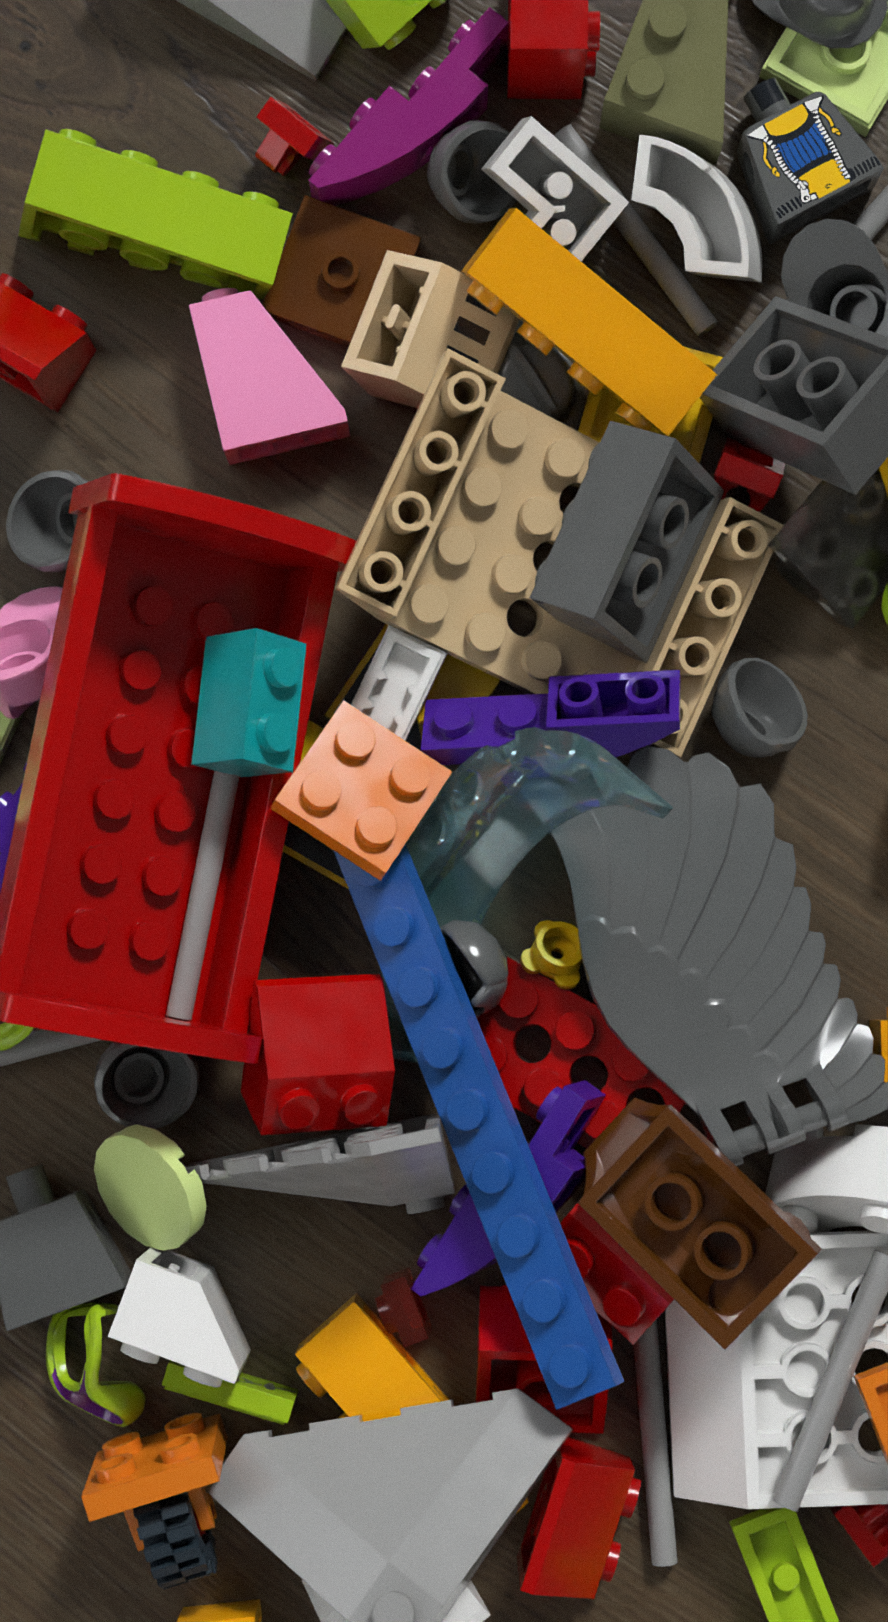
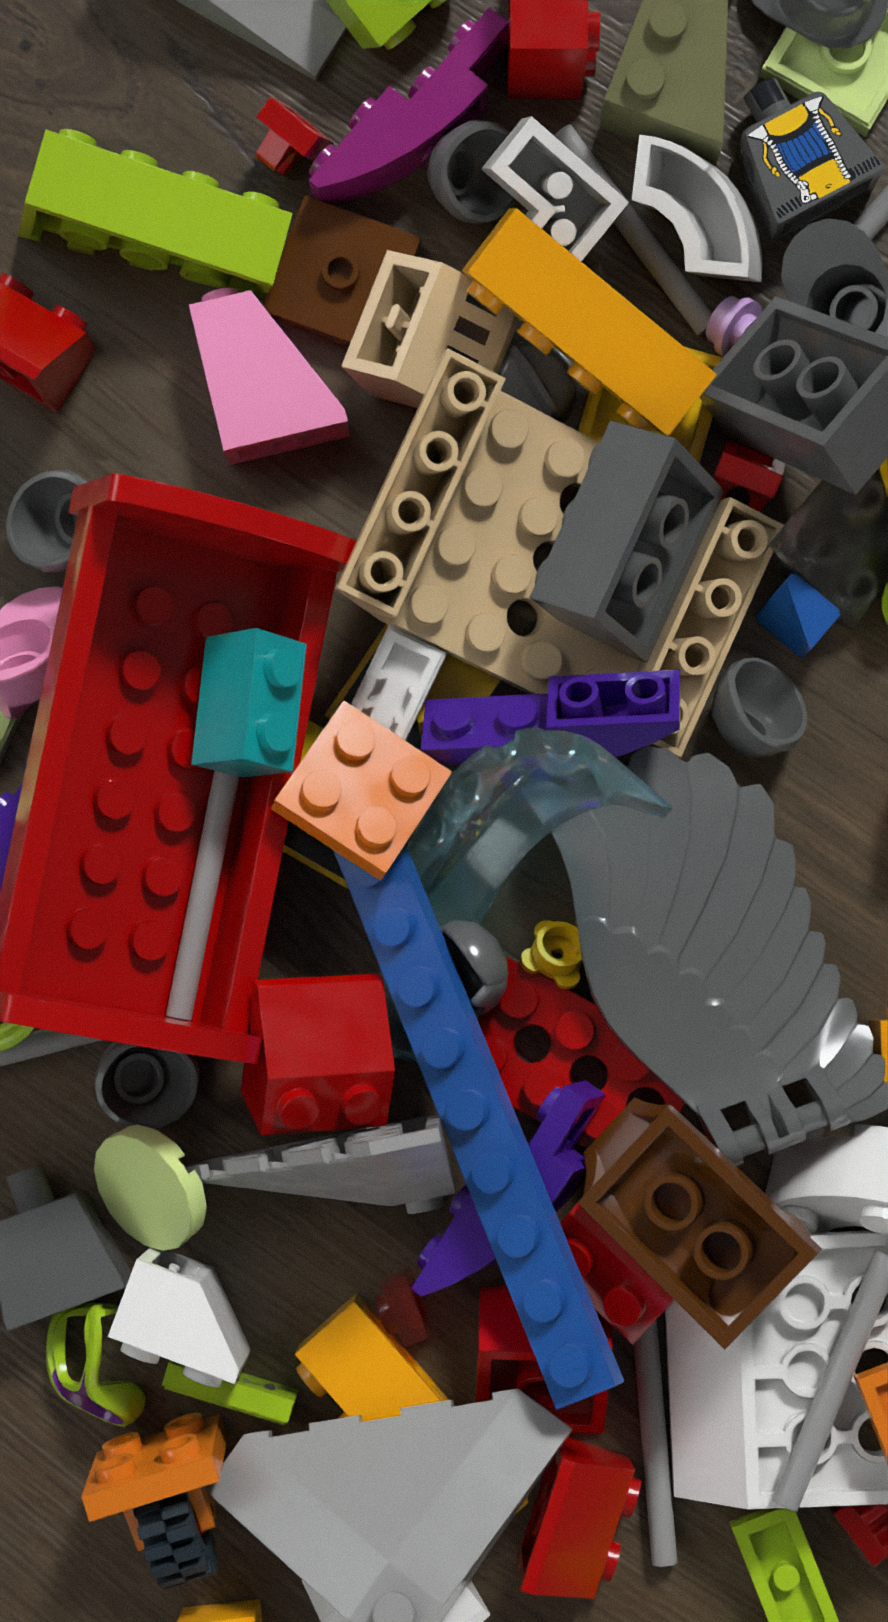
none -> lavender plate [706,296,762,357]
none -> blue slope [756,573,841,659]

